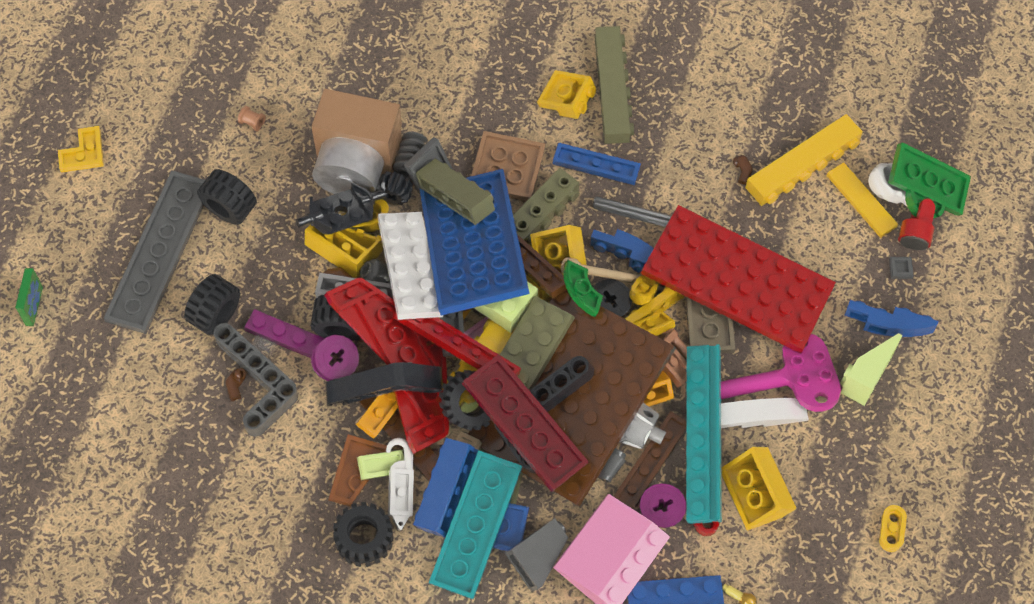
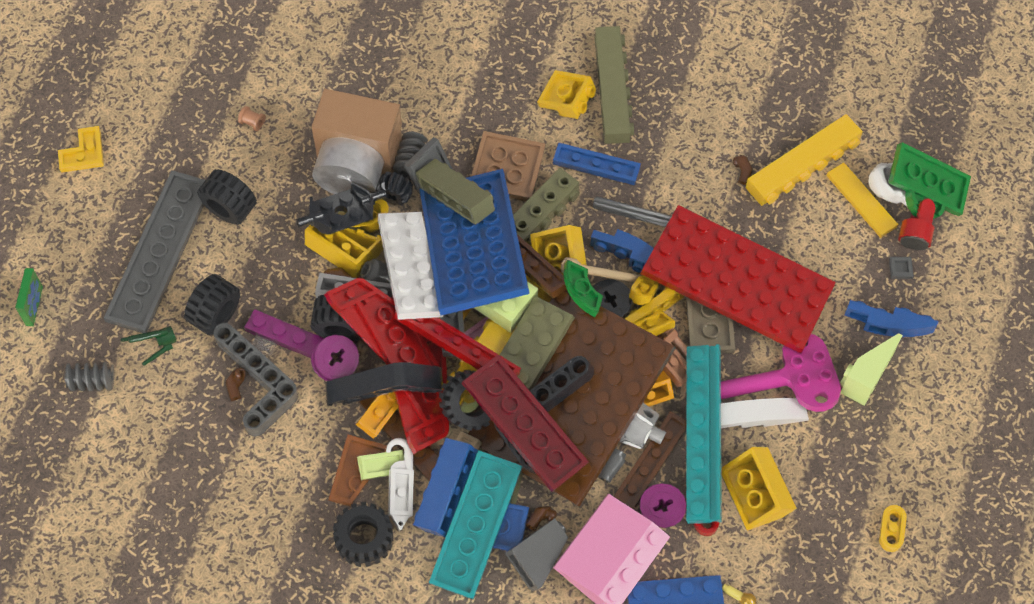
none -> dark grey piece [65,362,115,391]
none -> dark green plant [120,326,177,366]
none -> reddish brown arm [526,506,557,531]

